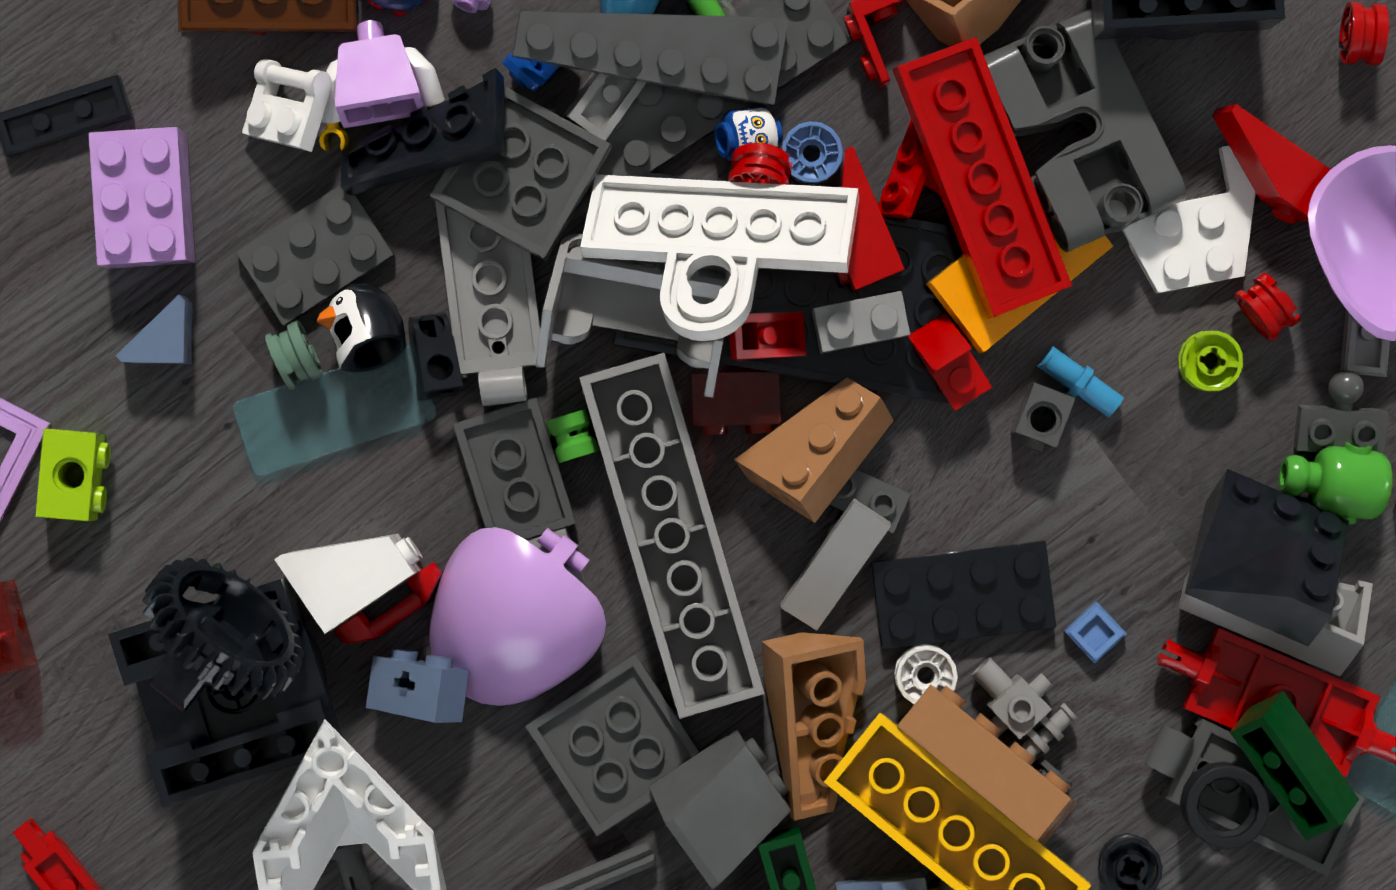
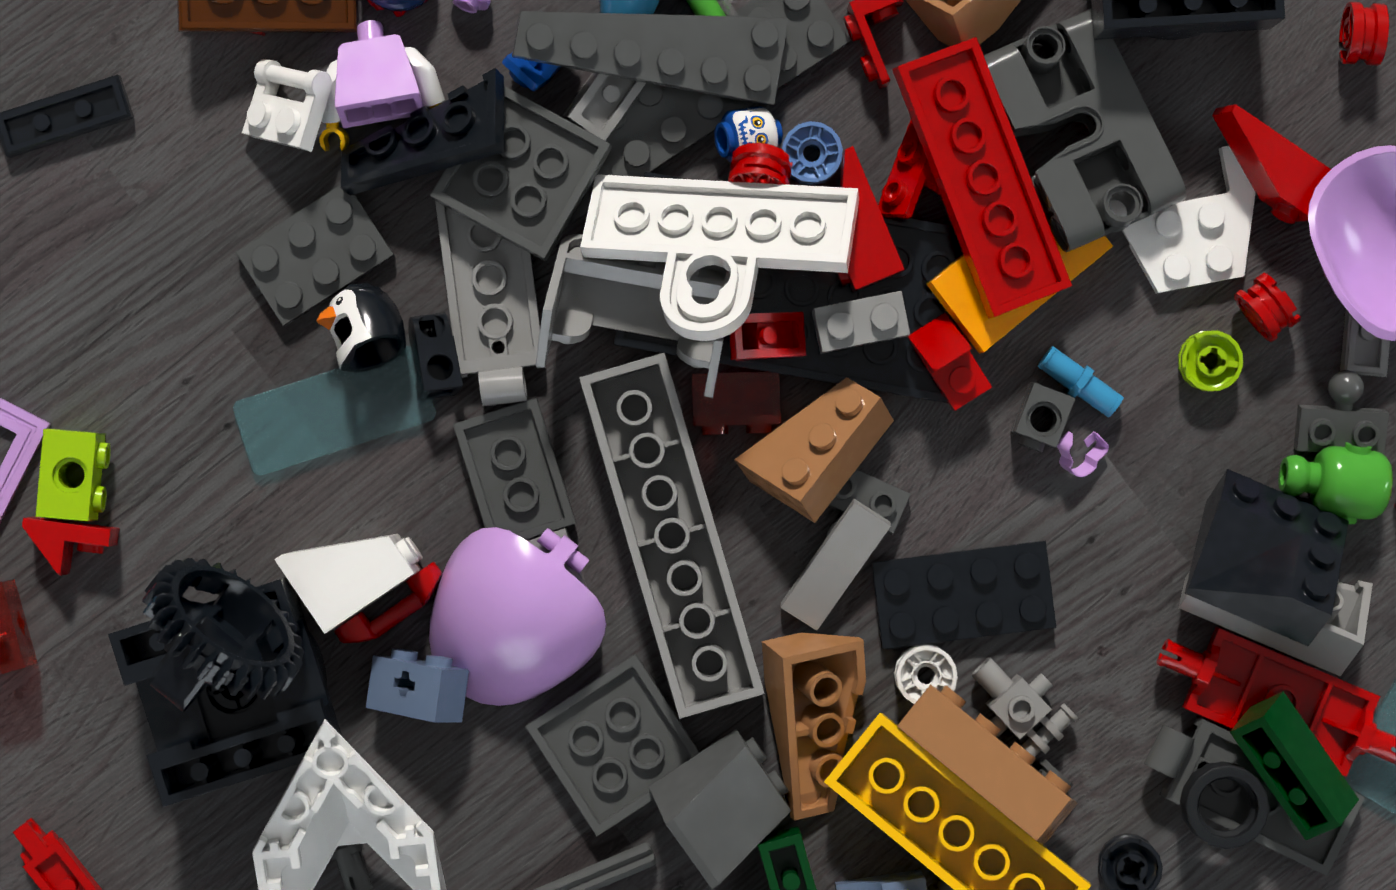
lavender brick [89,127,195,269] -> none
sand blue slope [116,295,193,365] -> none
sand green wheel [265,321,324,390] -> none
bright green wheel [546,409,600,464] -> none
medium blue tile [1064,601,1127,663] -> none
none -> red slope [22,517,120,576]
none -> lavender piece [1057,431,1109,477]

